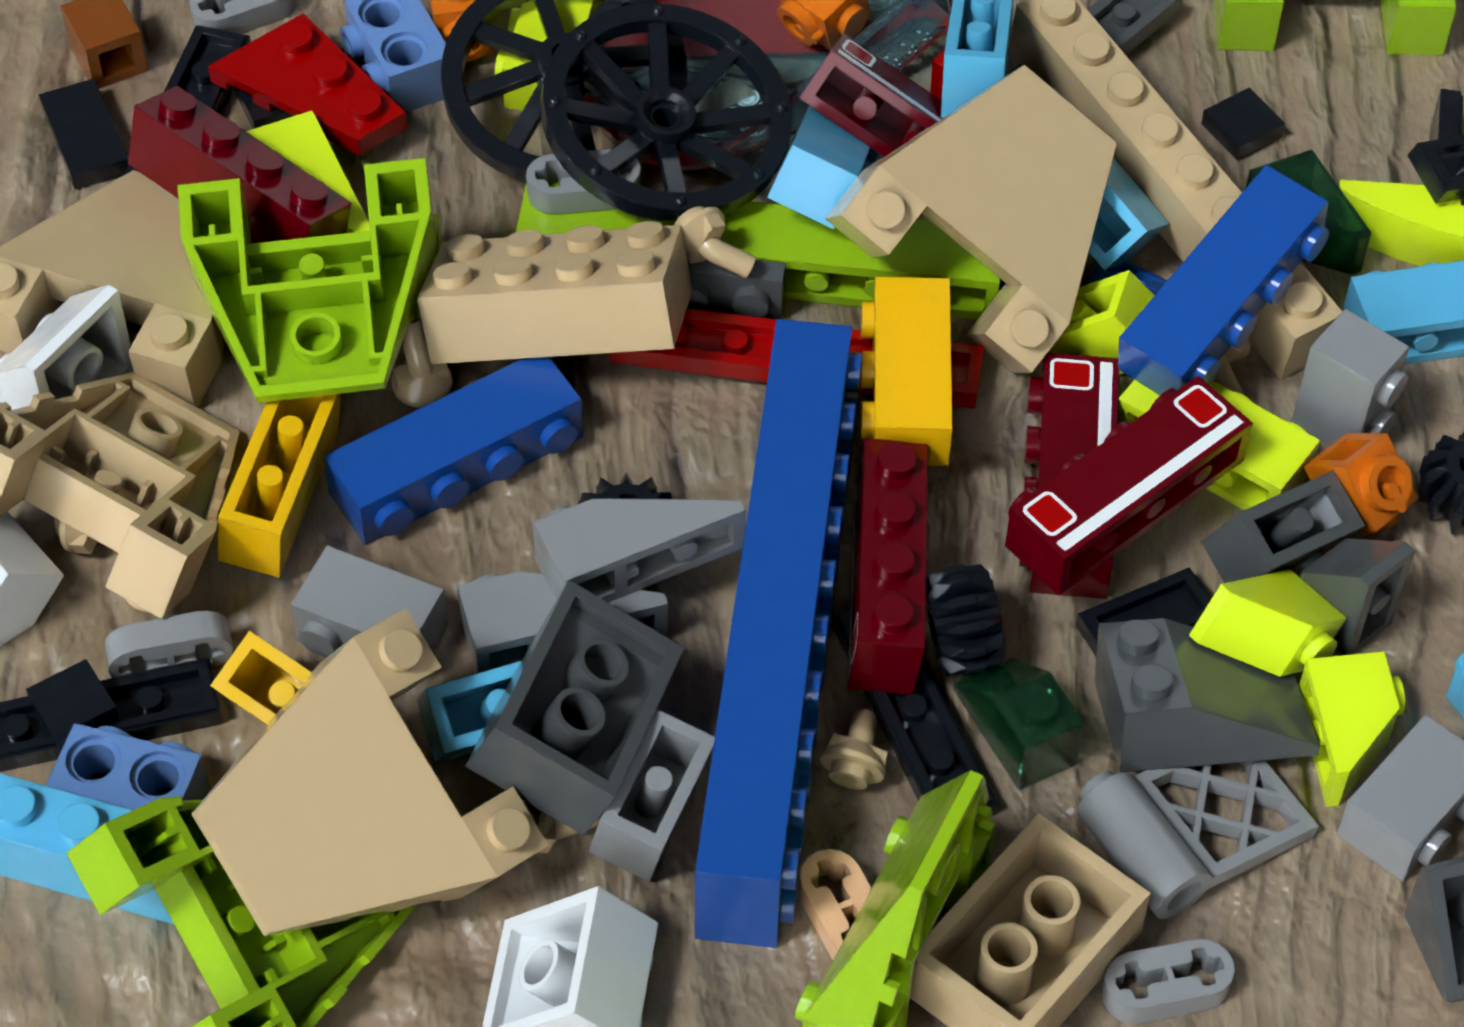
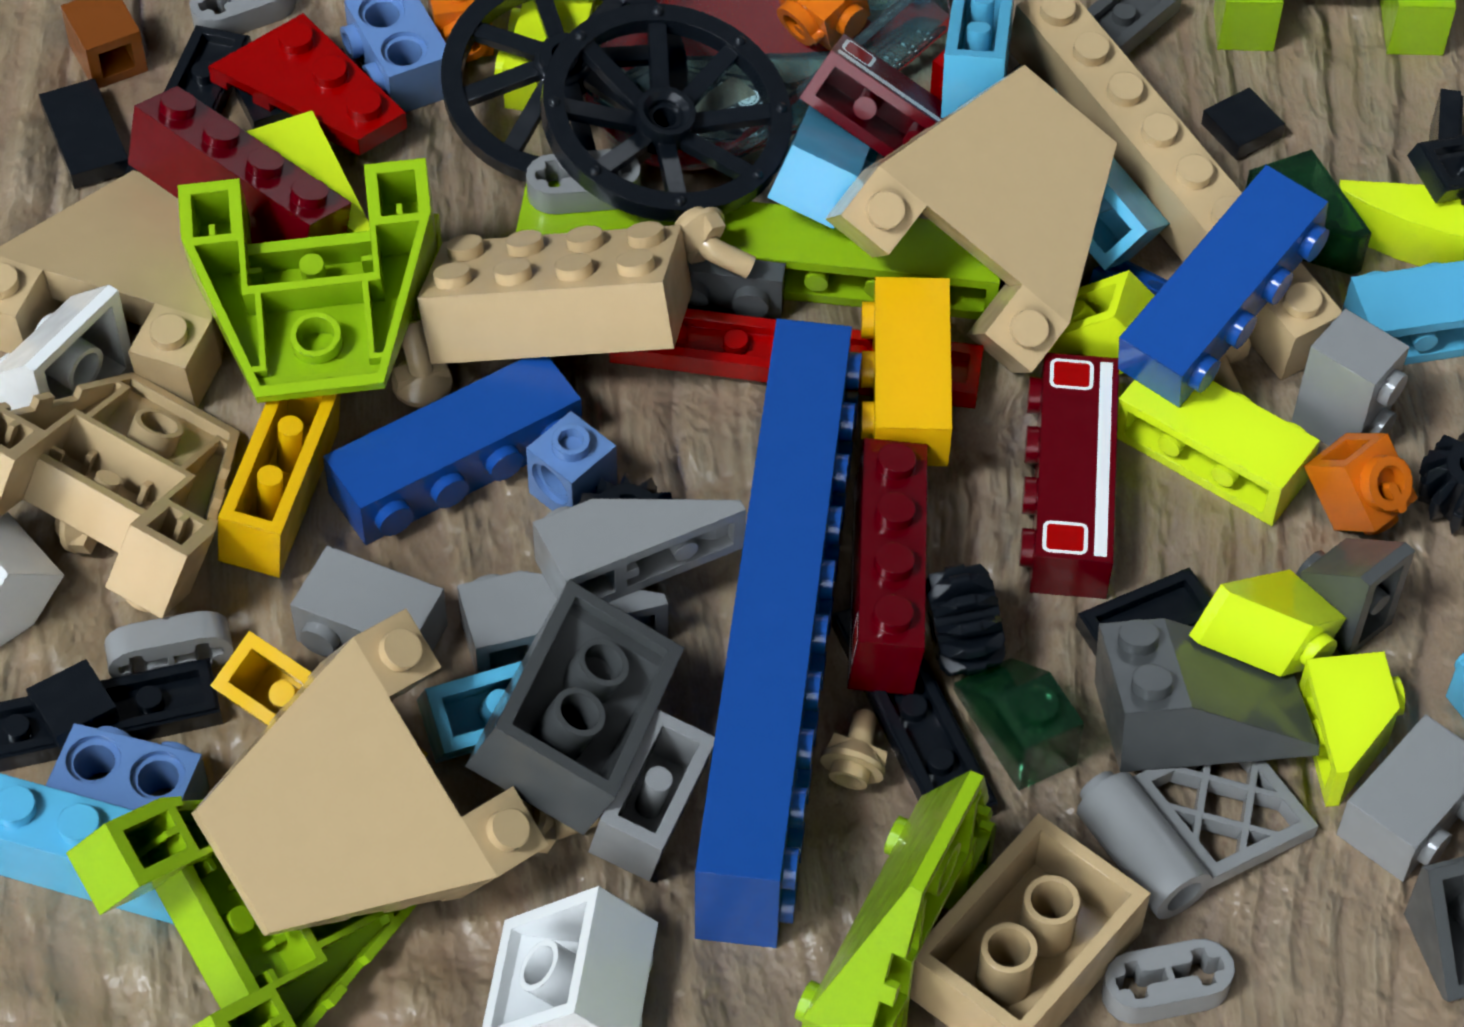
light nougat beam [799,849,872,960] -> none
dark red brick [1005,376,1253,596] -> none
dark grey slope [1201,470,1365,583] -> none
none -> medium blue brick [526,411,618,511]

